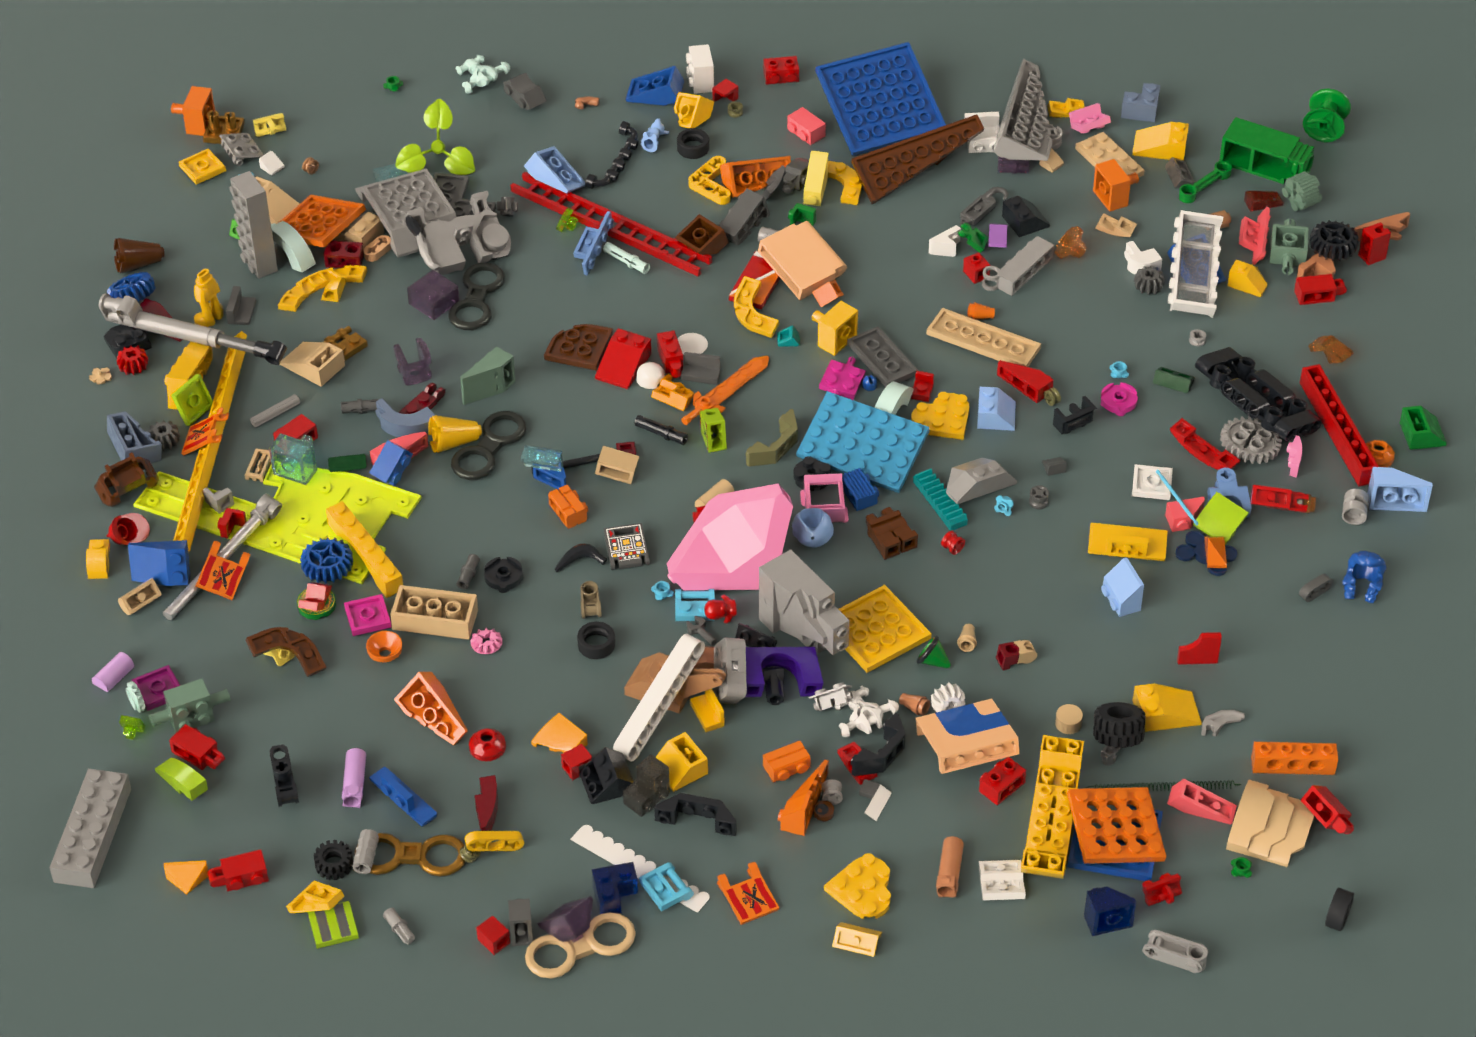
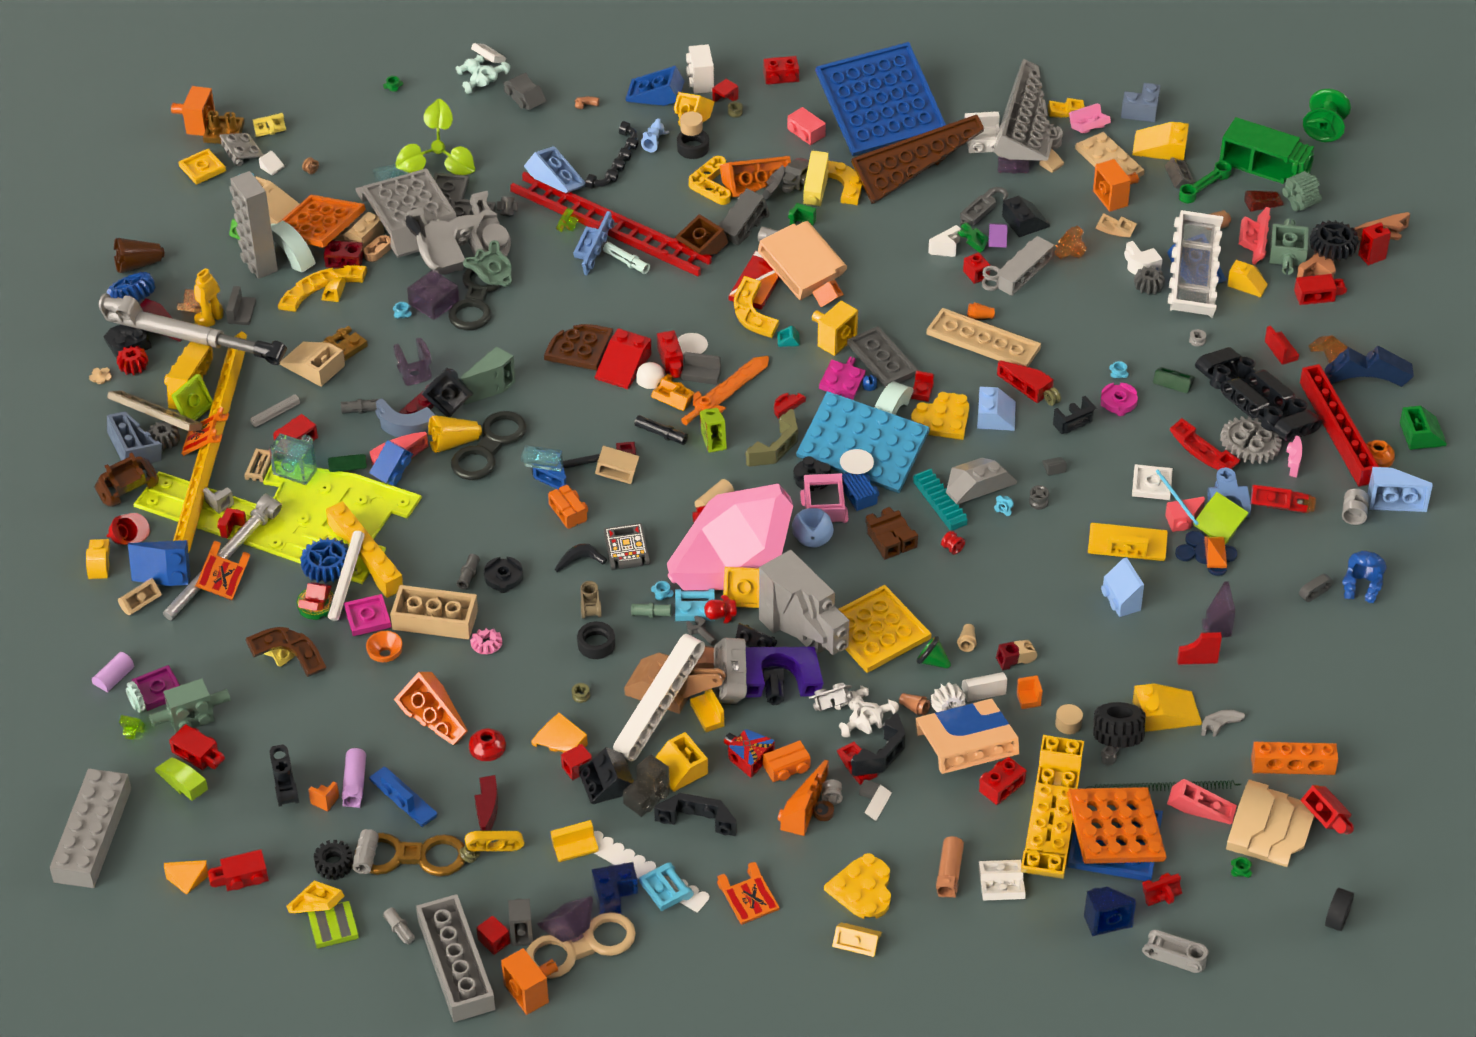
none -> dark tan tile [107,391,202,431]
none -> clear orange slope [177,289,201,313]
none -> orange panel [308,781,339,812]
none -> white axle [328,531,365,621]
none -> medium azure plate [393,302,412,319]
none -> light grey brick [416,894,495,1022]
none -> black slope [422,368,474,417]
none -> sand green tile [463,240,512,287]
none -> white plate [471,43,506,63]
none -> orange brick [501,948,558,1015]
none -> yellow panel [550,820,599,862]
none -> olive bush [572,683,590,703]
none -> sand green pin [631,602,672,618]
none -> tan piece [680,111,703,136]
none -> yellow plate [723,566,759,608]
none -> red torso [724,729,775,778]
none -> red tile [774,393,806,419]
none -> white sticker [840,449,874,474]
none -> white brick [962,672,1007,702]
none -> orange panel [1017,675,1043,709]
none -> clear purple slope [1202,581,1236,637]
none -> red panel [1265,325,1299,365]
none -> dark blue arch [1325,346,1414,387]

